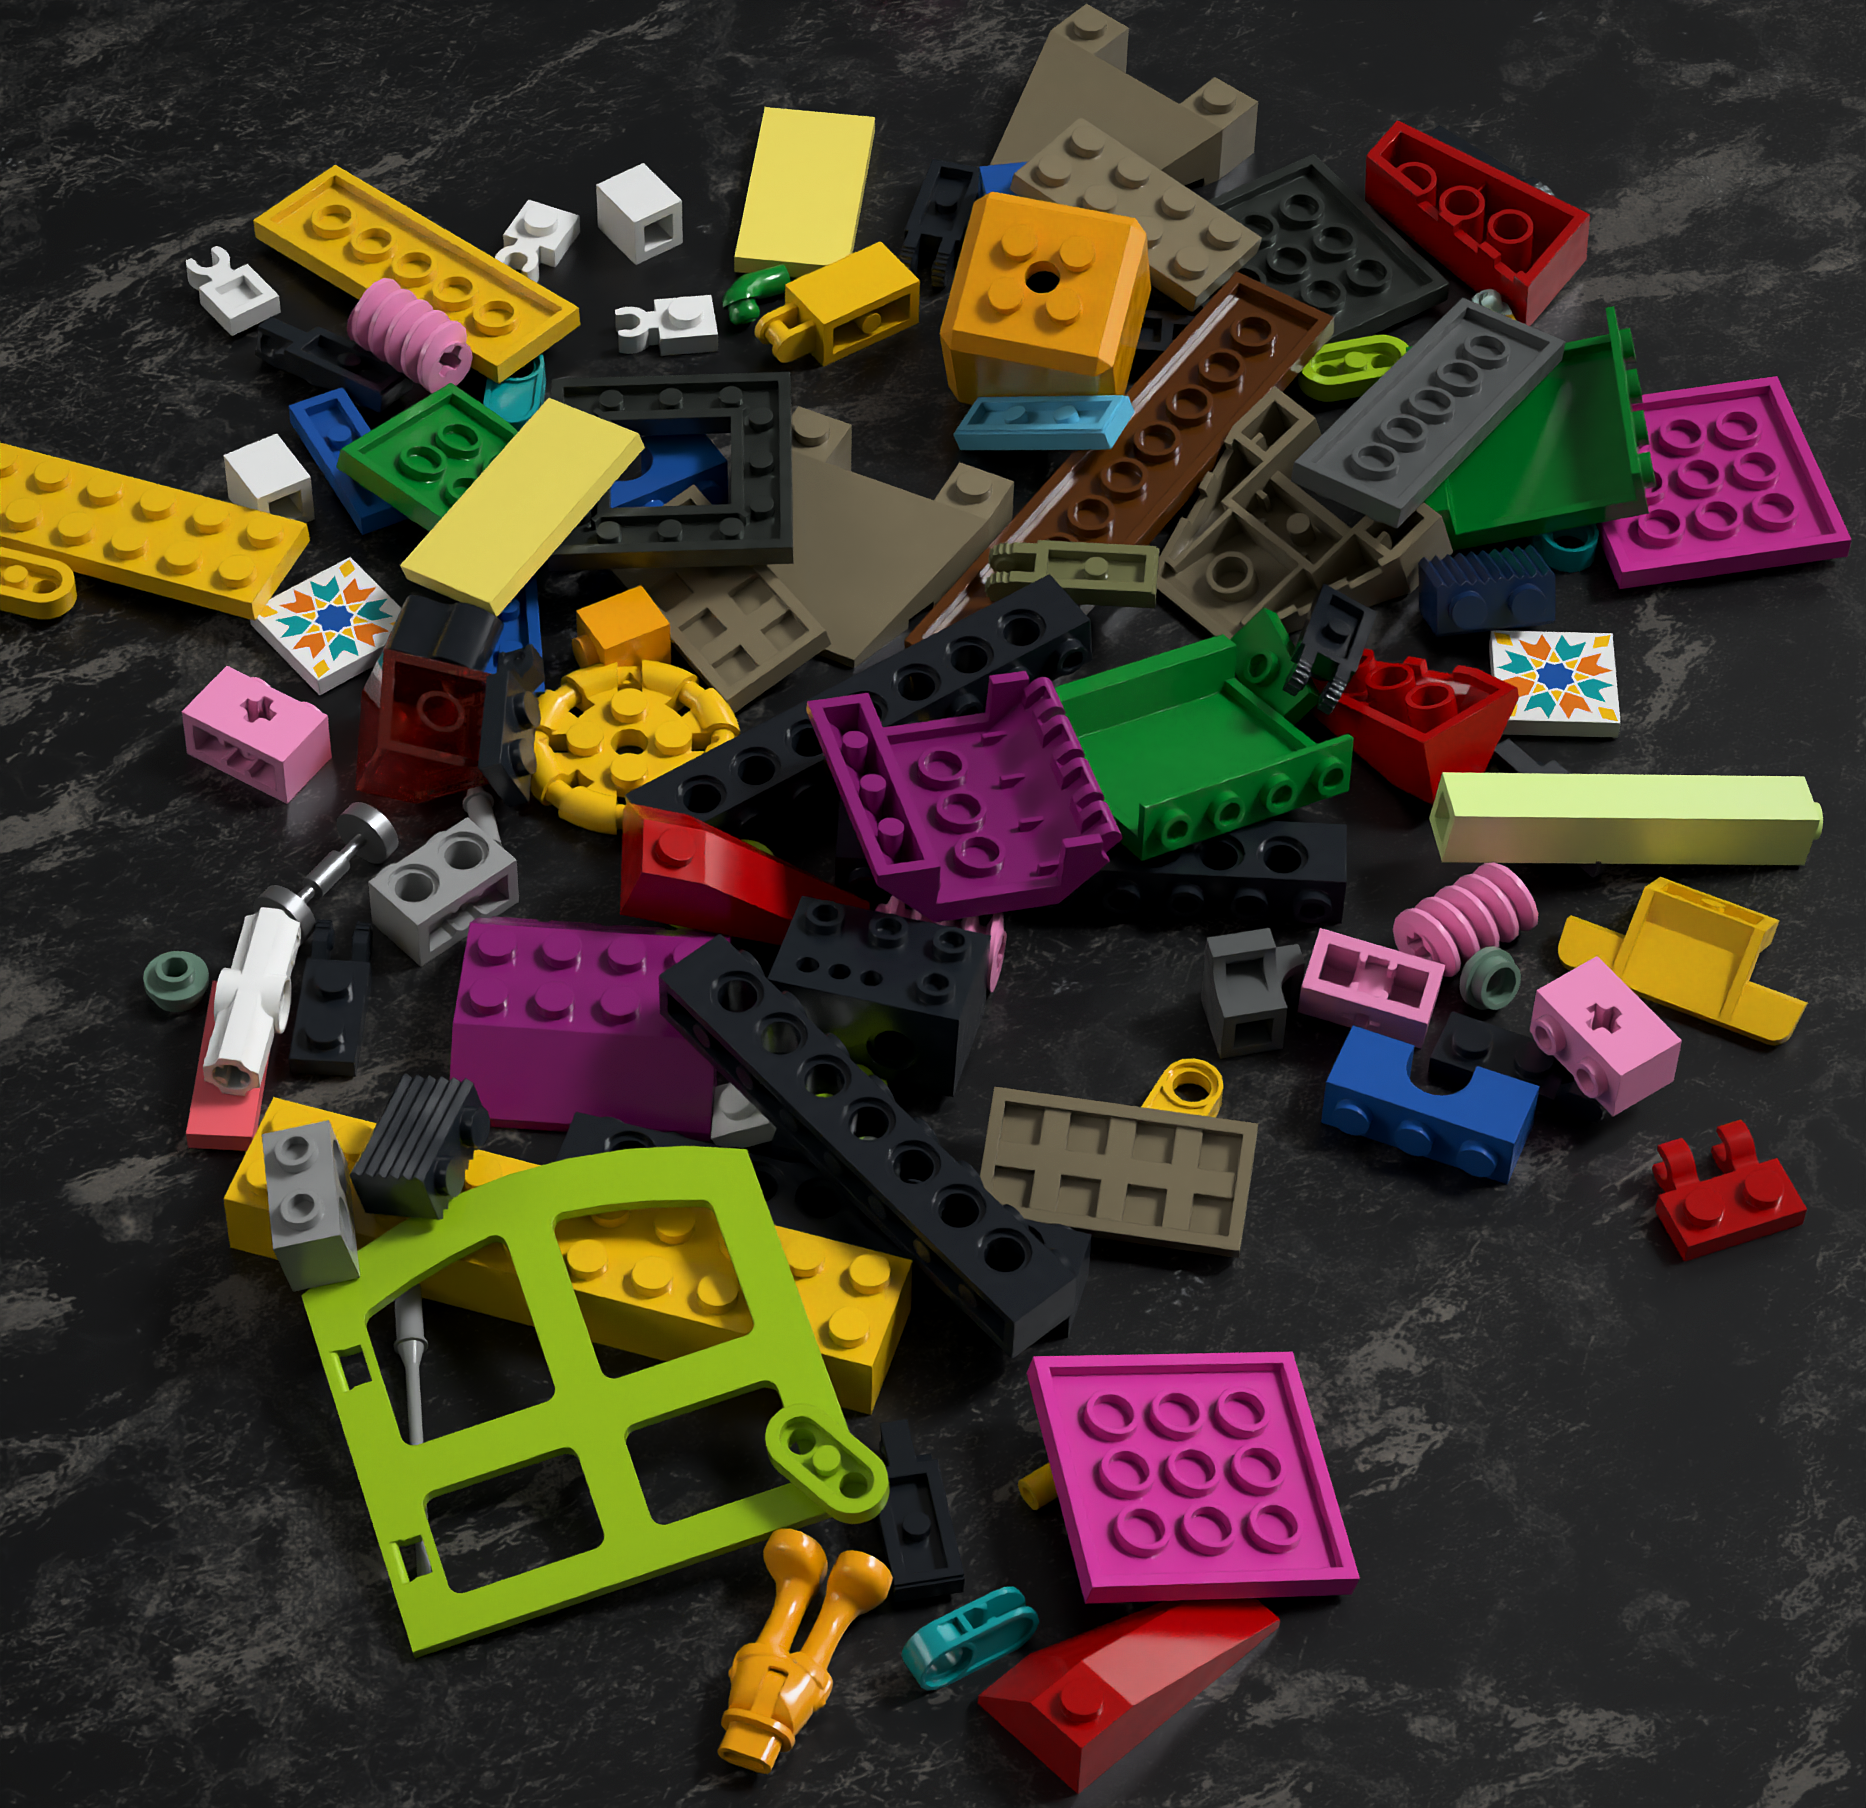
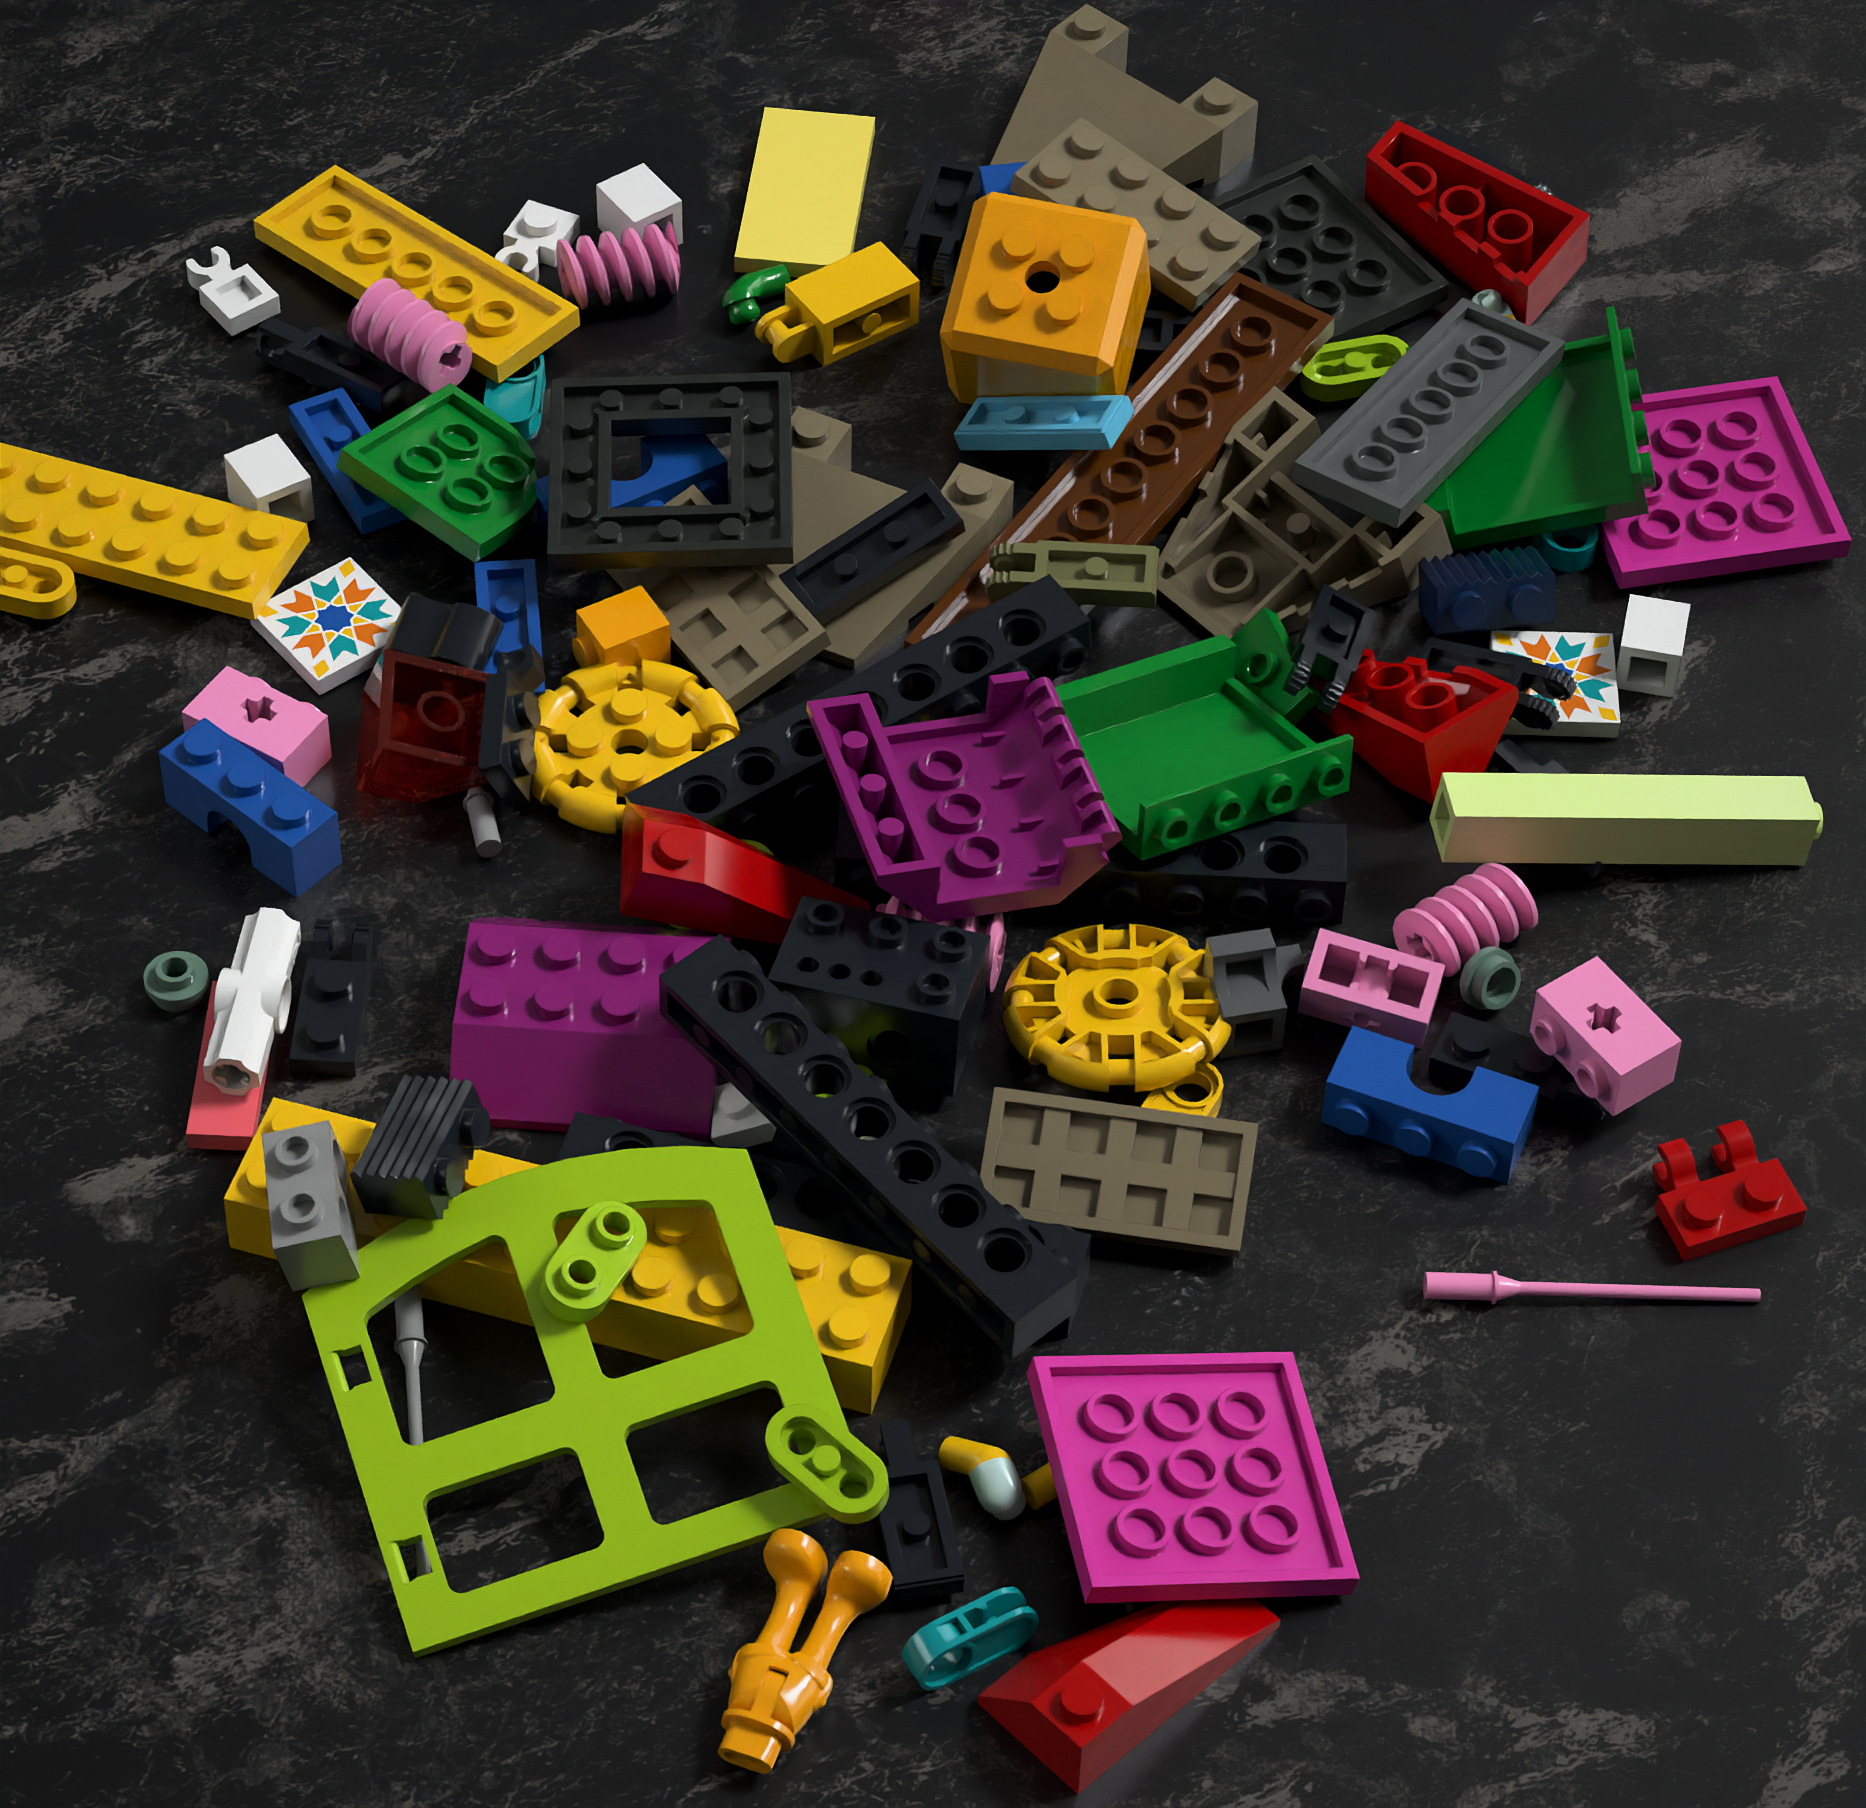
flat silver wheel [253,802,398,946] -> none
light grey brick [368,817,519,966] -> none
light yellow tile [400,398,645,617] -> none
white plate [615,295,718,356] -> none
yellow plate [1558,877,1808,1045] -> none
none -> blue arch [159,717,342,898]
none -> lime plate [539,1201,647,1323]
none -> bright pink piece [556,221,681,310]
none -> black plate [778,477,966,626]
none -> light aqua arm [938,1436,1026,1520]
none -> yellow plate [1002,924,1232,1093]
none -> black hinge [1416,637,1578,731]
none -> bright pink piece [1423,1271,1761,1304]
none -> white brick [1616,594,1691,698]

